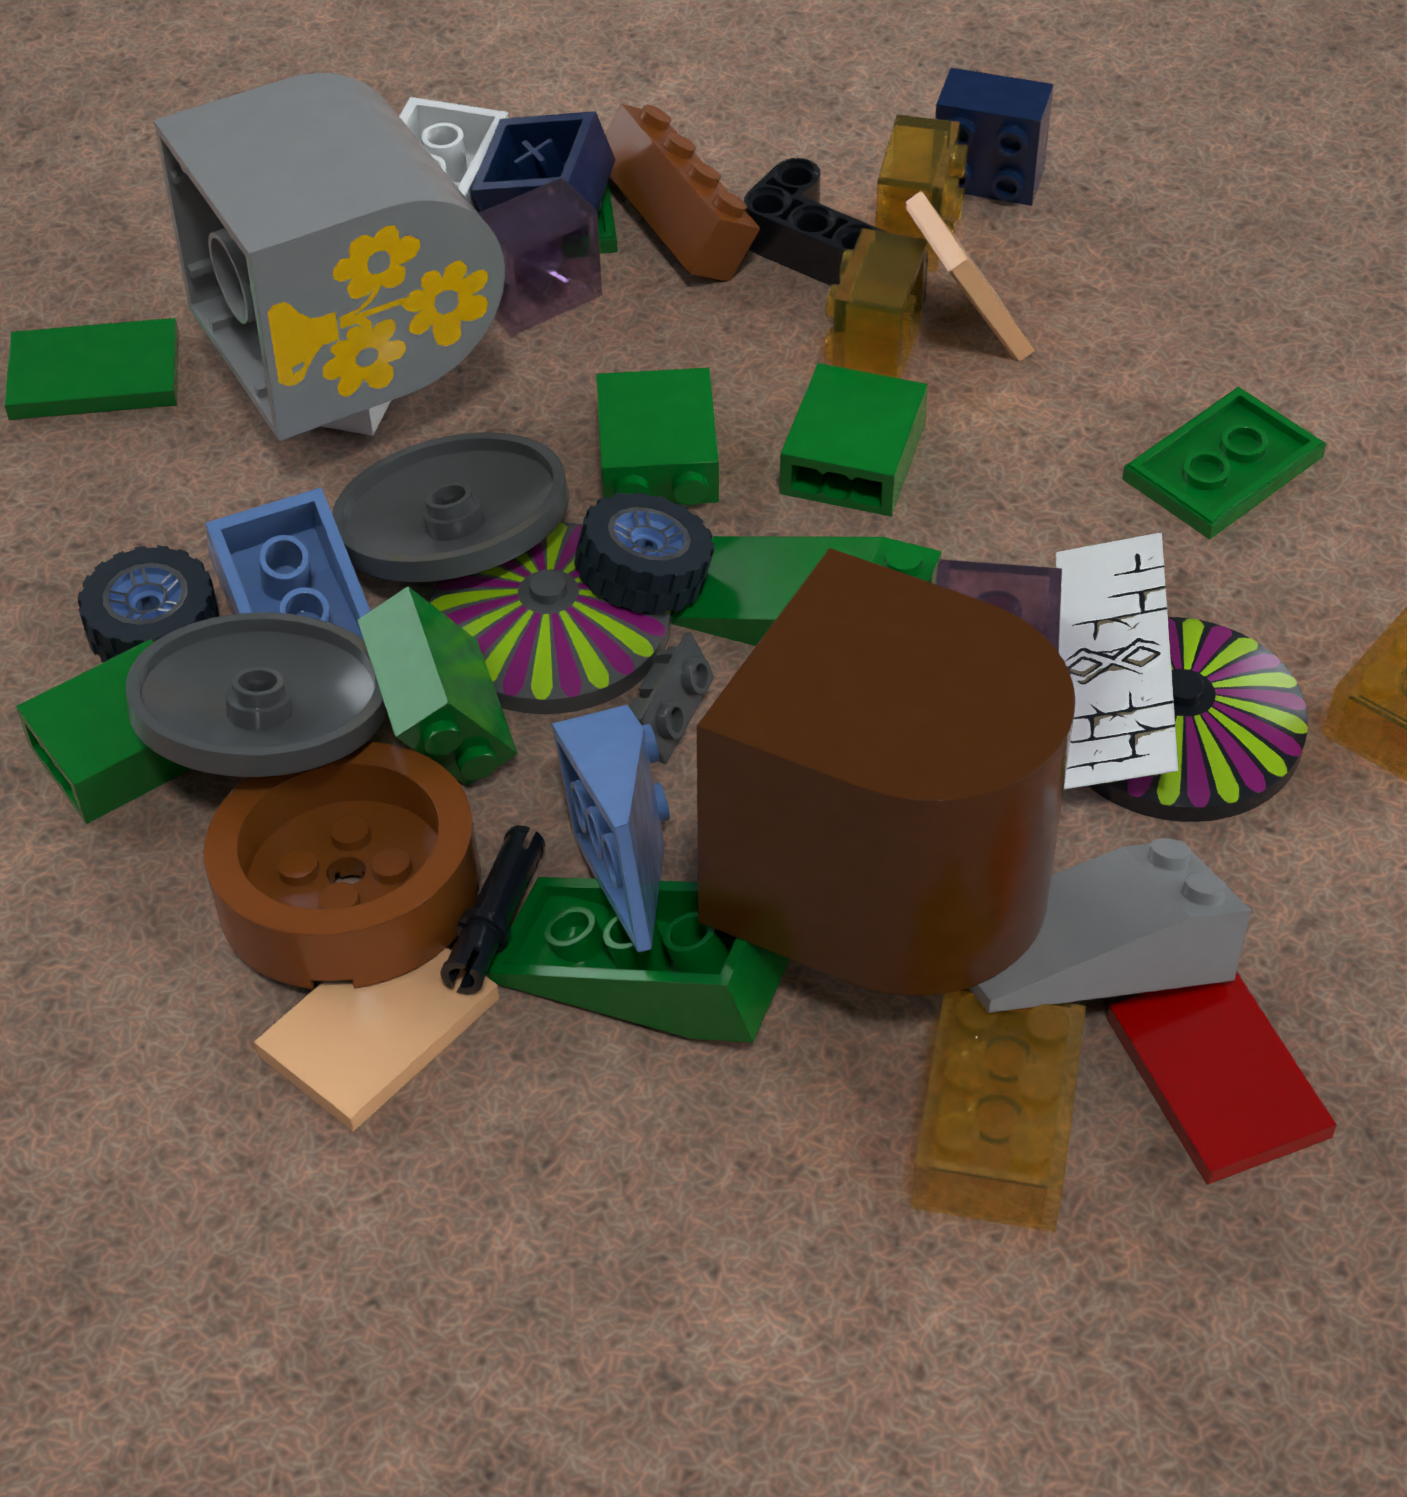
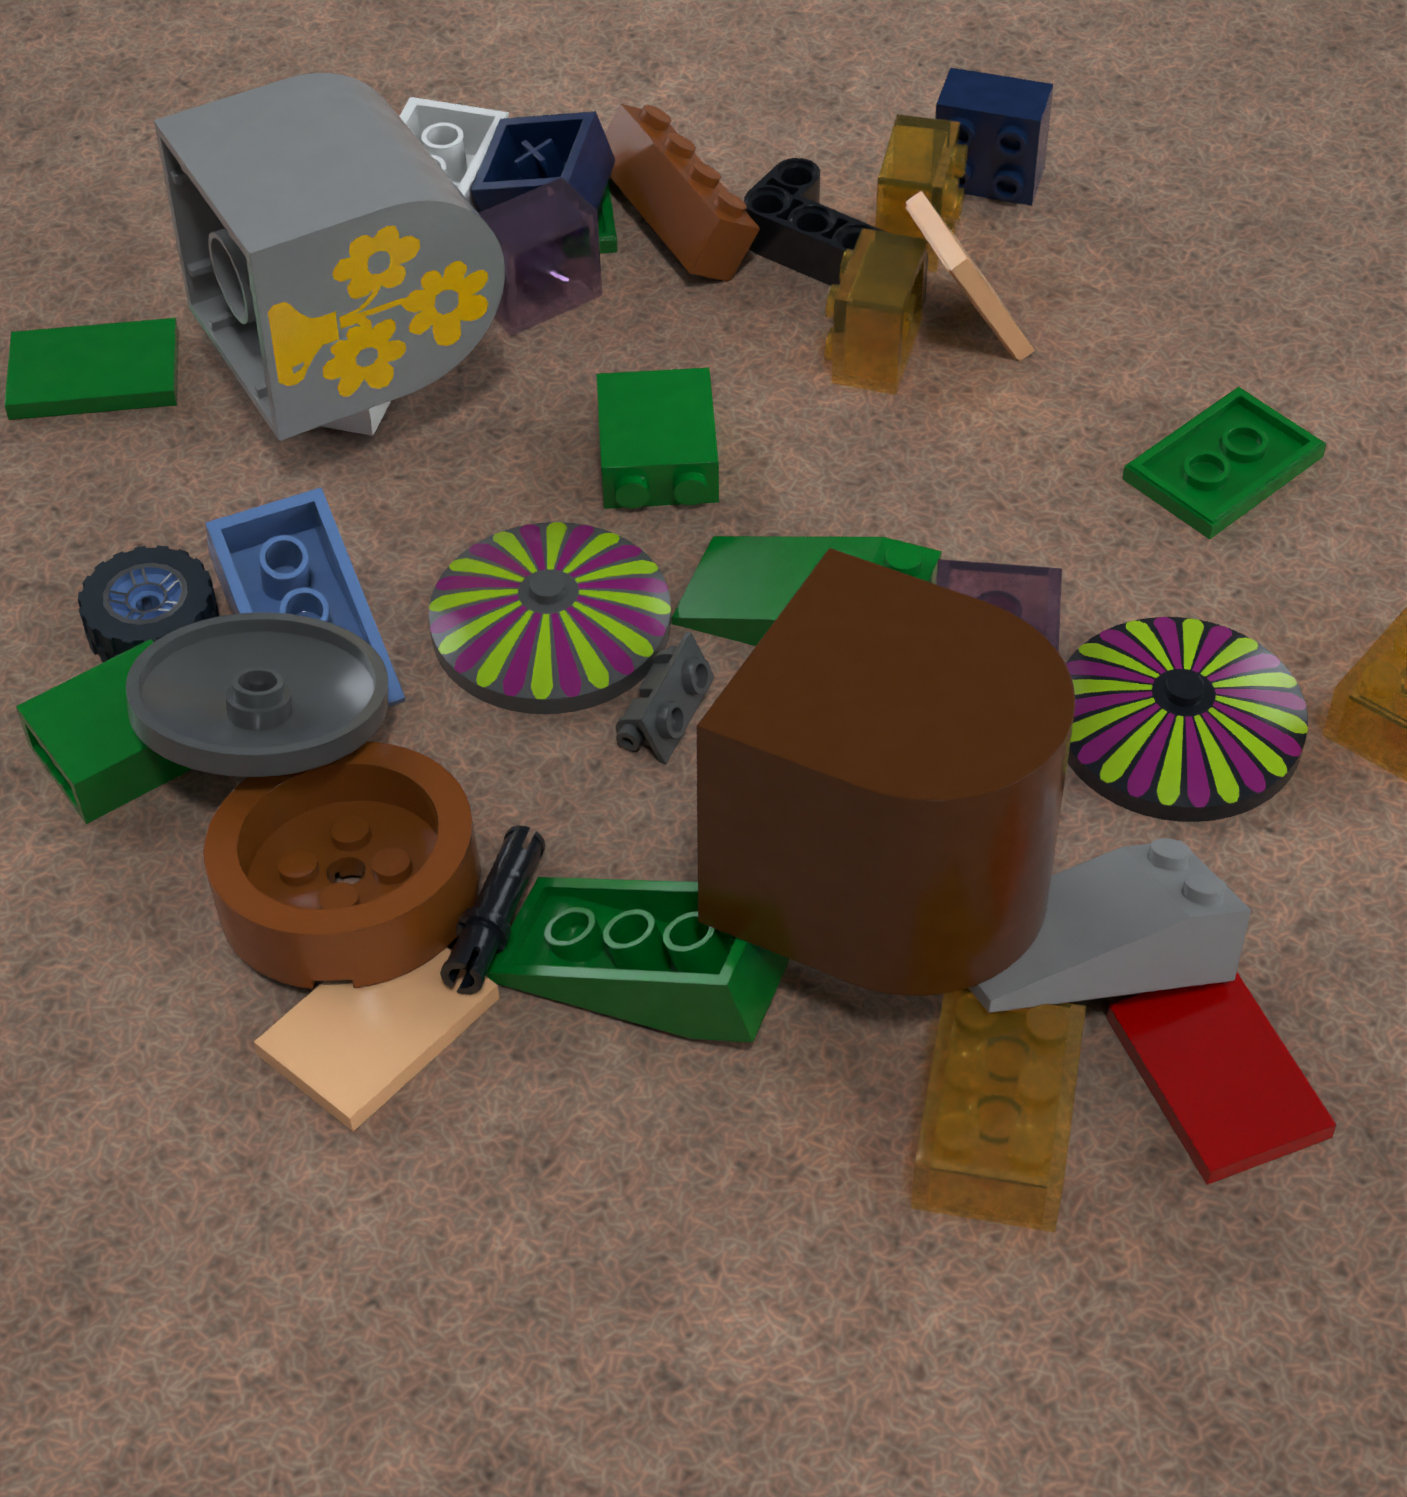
dark grey dish [332,432,569,582] -> none
green brick [357,587,518,785] -> none
medium blue slope [552,705,670,952] -> none
black wheel [574,492,714,614] -> none
green brick [780,363,928,517] -> none
white sticker [1056,532,1178,789] -> none

